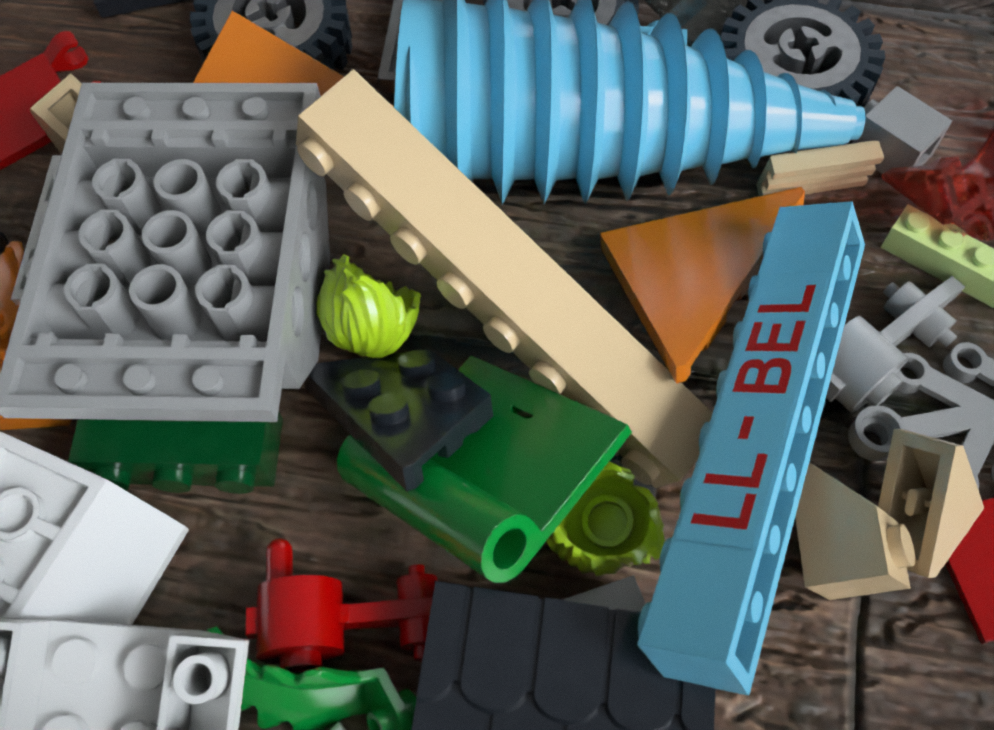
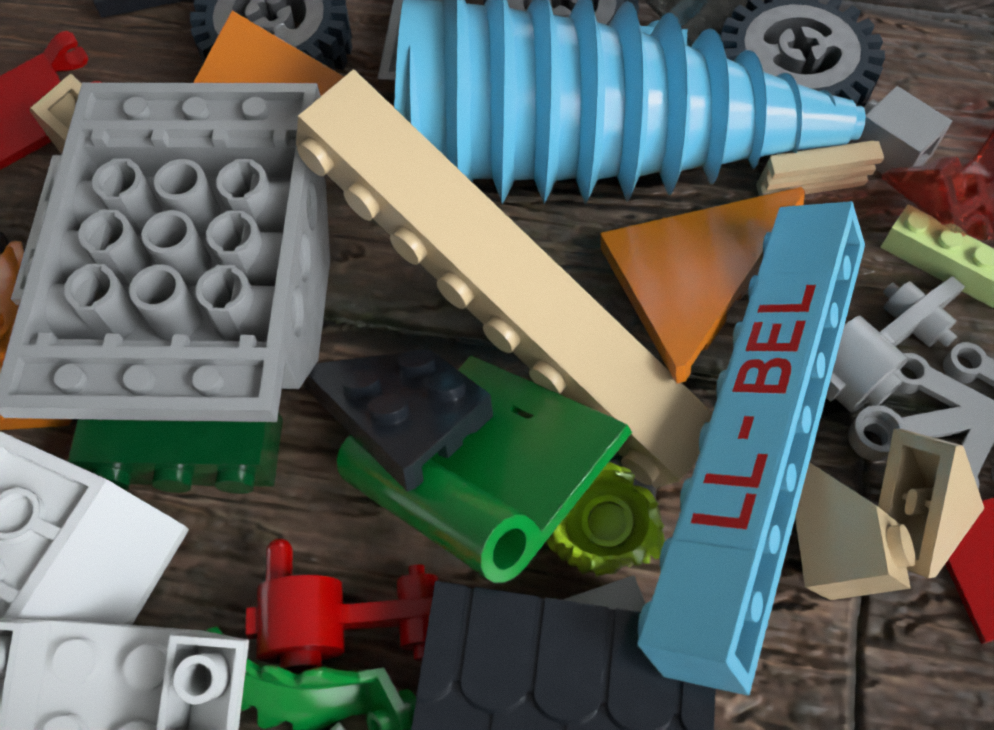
lime hair [317,254,421,358] -> none

